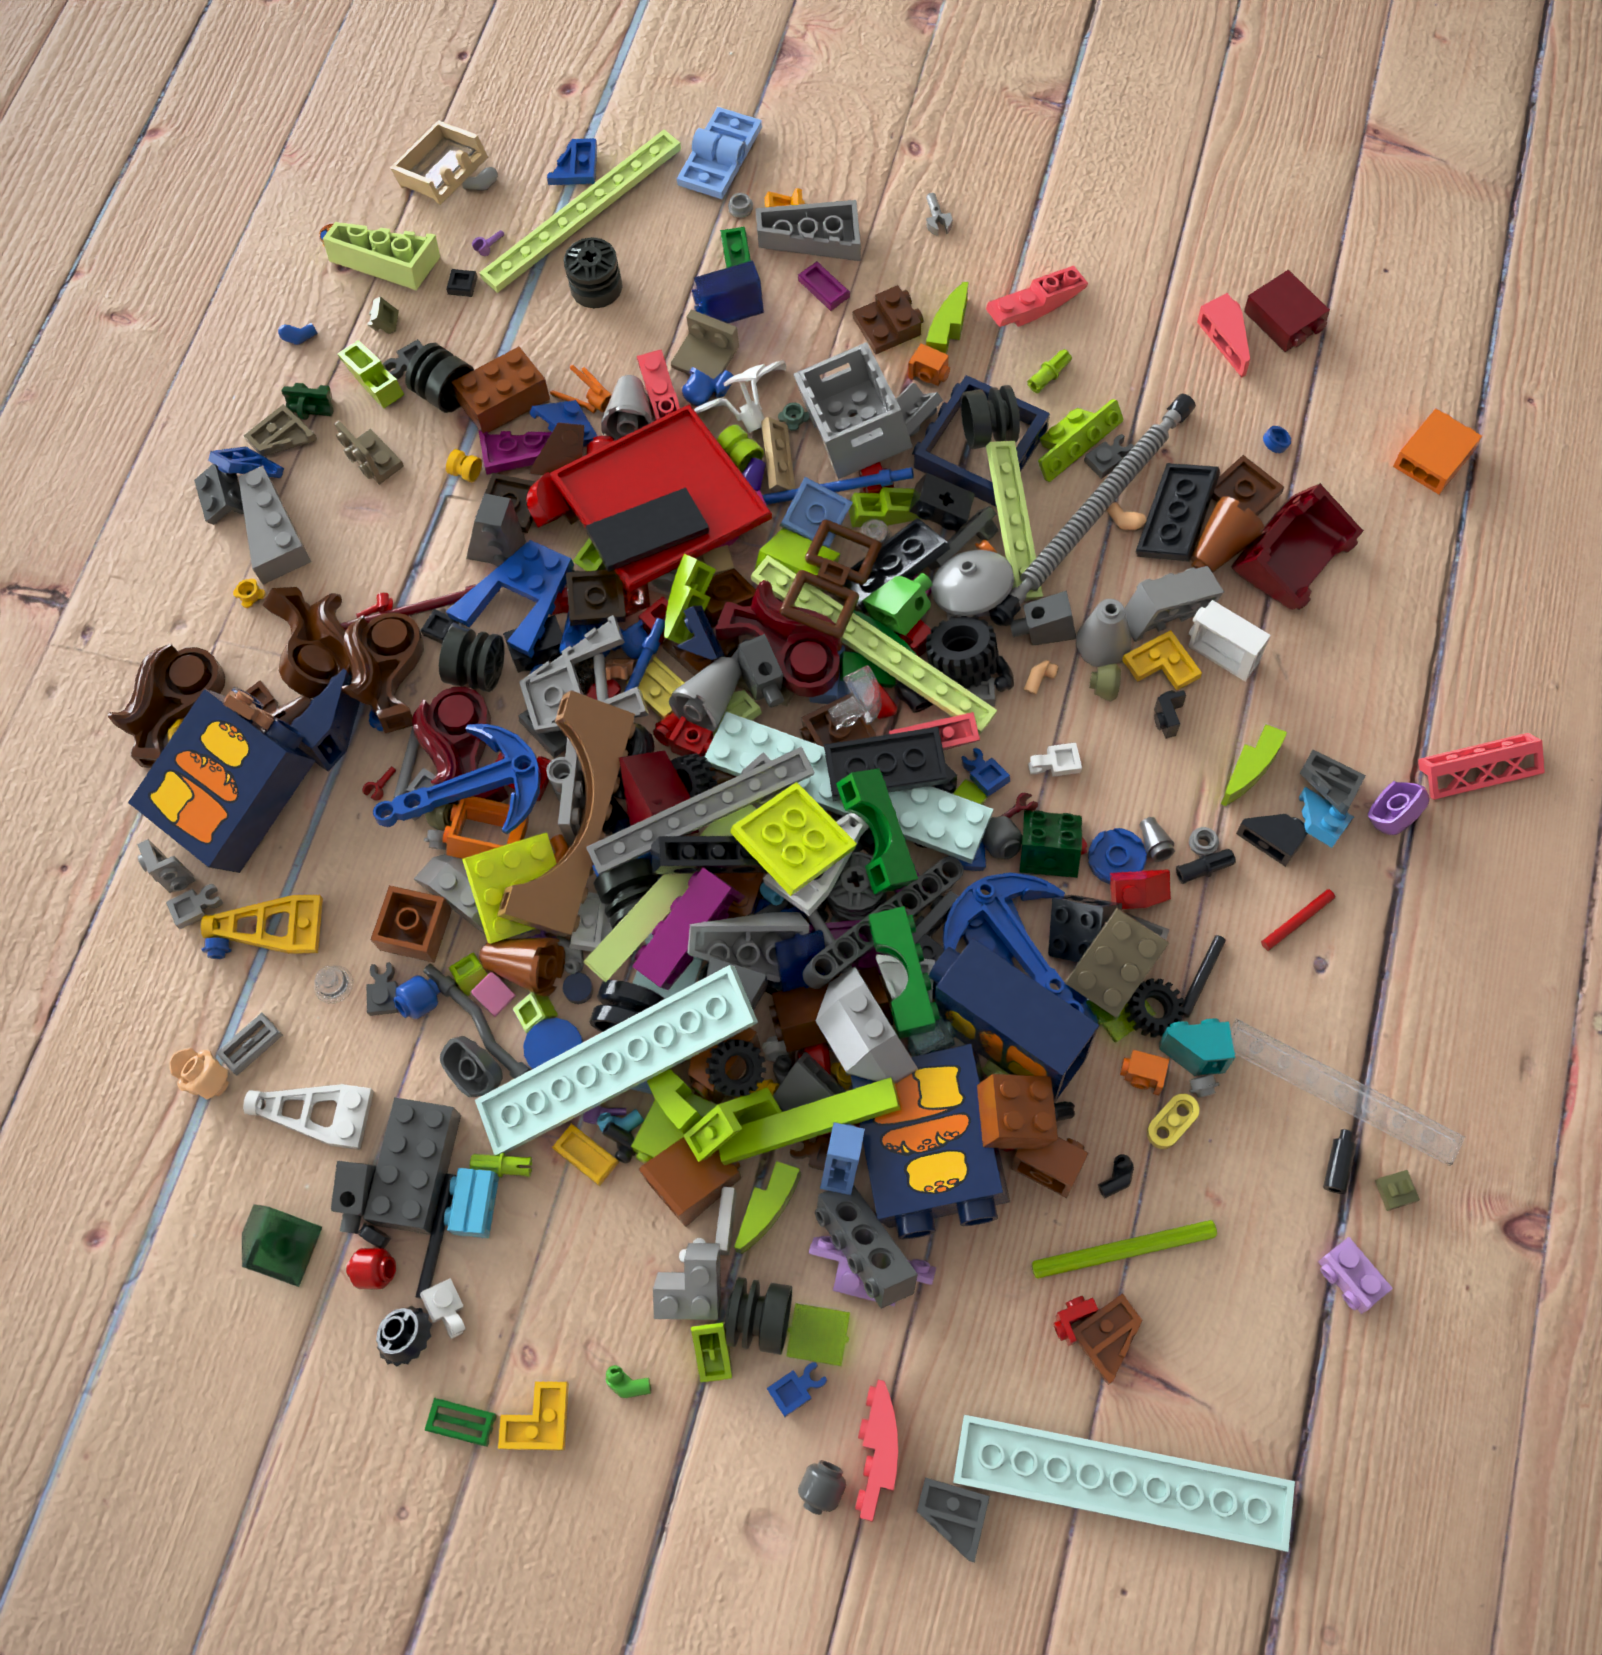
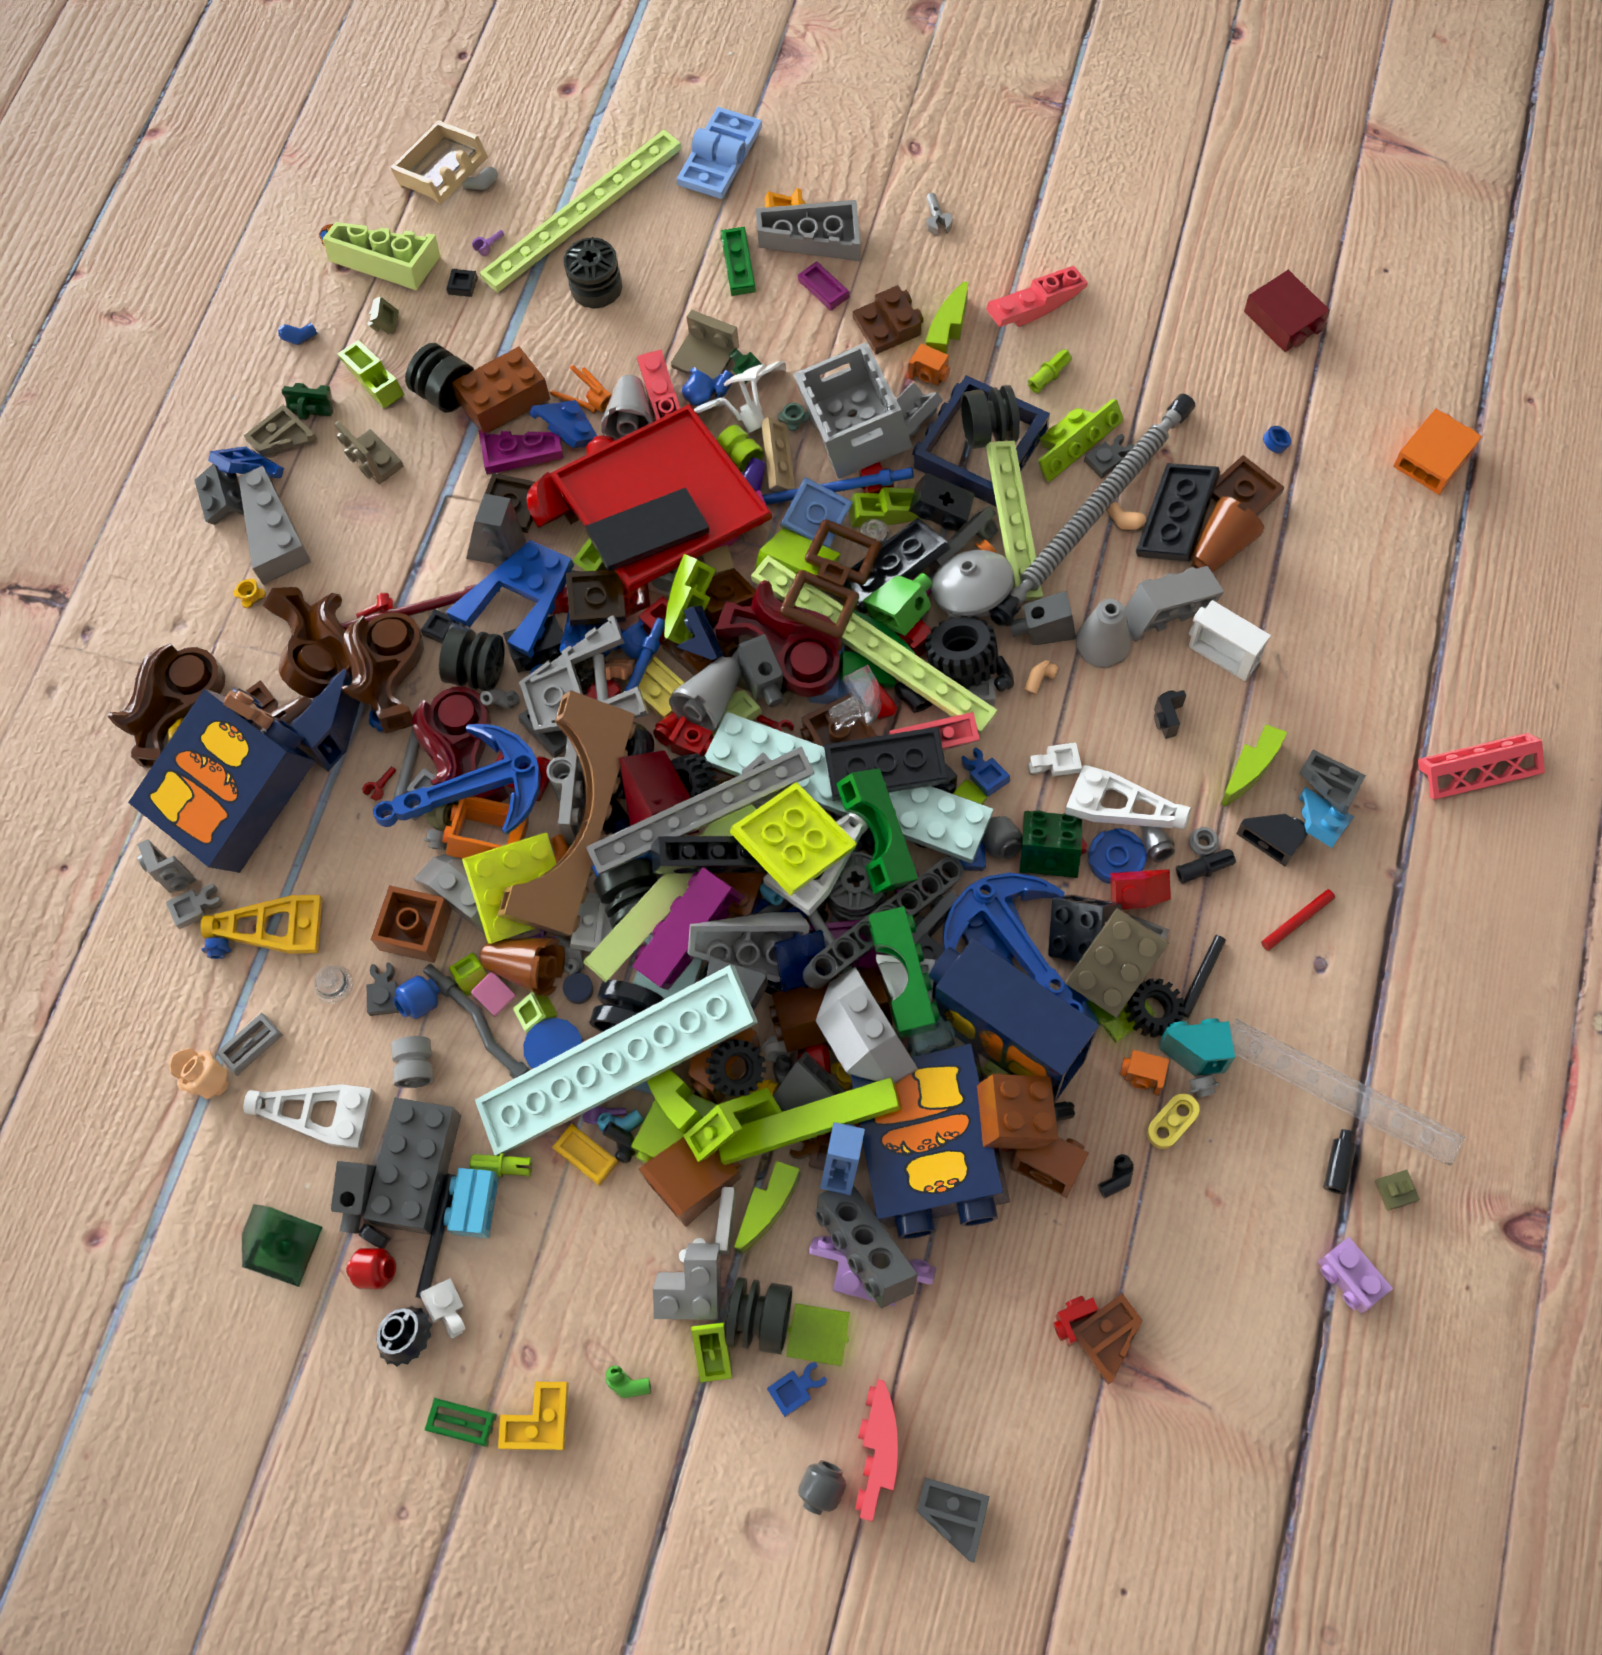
dark grey plate [383,339,423,380] -> none
dark grey piece [440,1036,503,1097] -> none
yellow wheel [446,449,482,483] -> none
reddish brown wing [529,422,585,475] -> none
blue wing [547,138,597,185] -> none
clear blue brick [691,260,764,323] -> none
light grey plate [728,193,753,218] -> none
light aqua plate [953,1415,1295,1552] -> none
dark red hand [1001,793,1038,818] -> none
lime axle [1032,1220,1217,1279] -> none
olive cone [1090,663,1121,702] -> none
yellow plate [1122,630,1202,690] -> none
coral slope [1197,293,1250,378] -> none
dark red windscreen [1231,483,1364,610] -> none
medium lavender piece [1368,781,1429,835] -> none
none -> light grey wheel [391,1036,434,1088]
none -> light grey arm [480,689,519,709]
none -> dark green plate [729,348,762,384]
none -> red hand [757,715,794,733]
none -> white plate [1065,765,1191,830]

